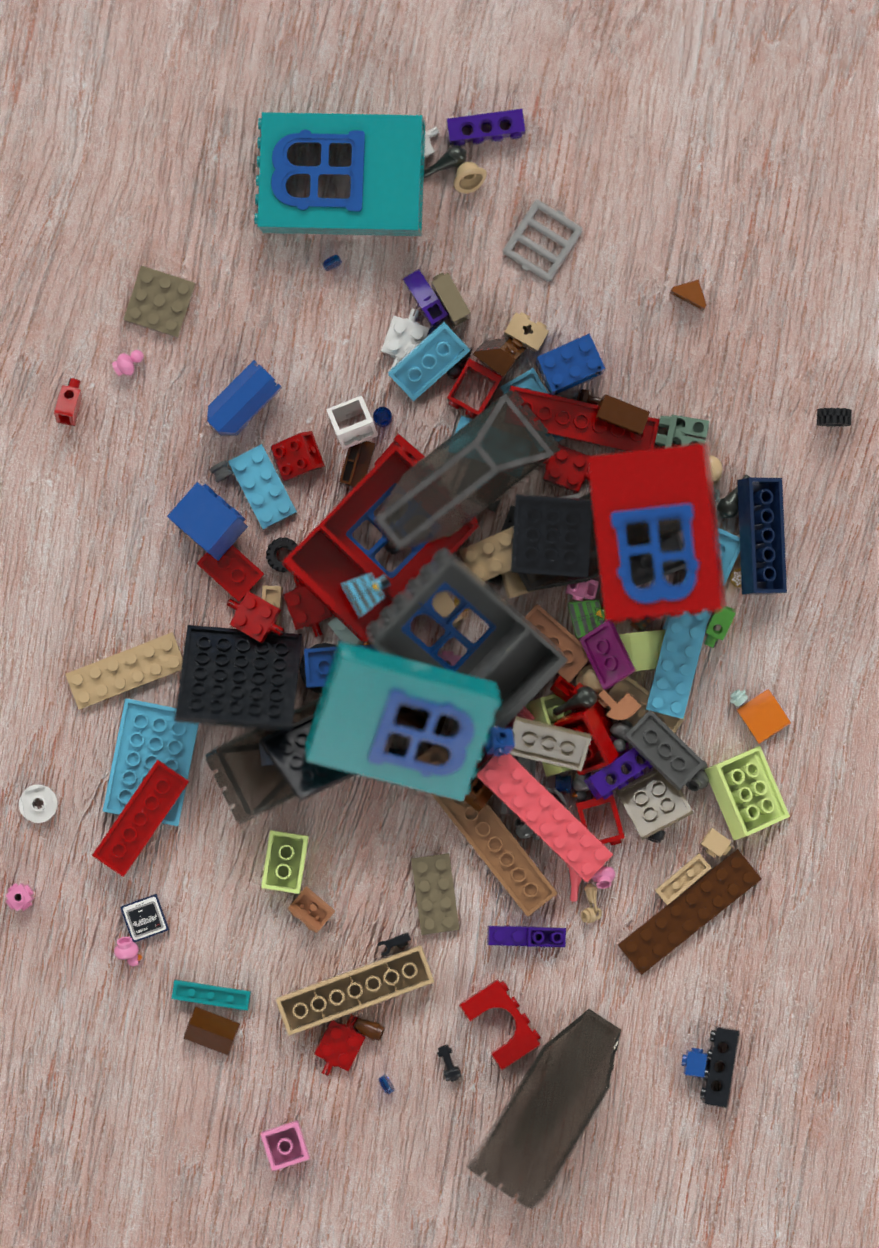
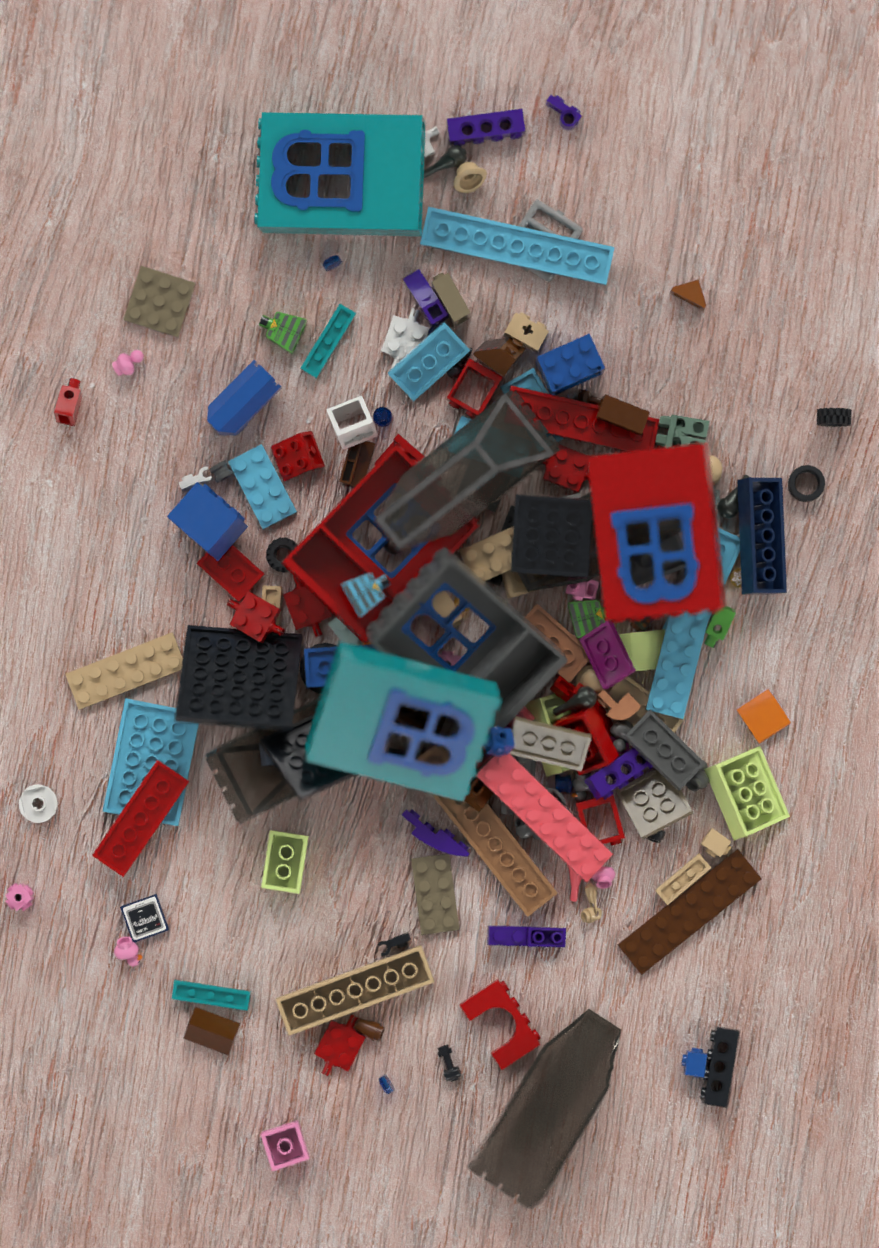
nougat bracket [288,886,335,933] -> none
light aqua plate [730,689,748,707] -> none
none -> white plate [179,467,213,491]
none -> torso [259,312,307,355]
none -> teal plate [300,304,356,379]
none -> dark purple slope [402,809,470,857]
none -> medium azure plate [420,207,615,285]
none -> dark purple plate [546,94,582,130]
none -> black tyre [788,465,825,502]

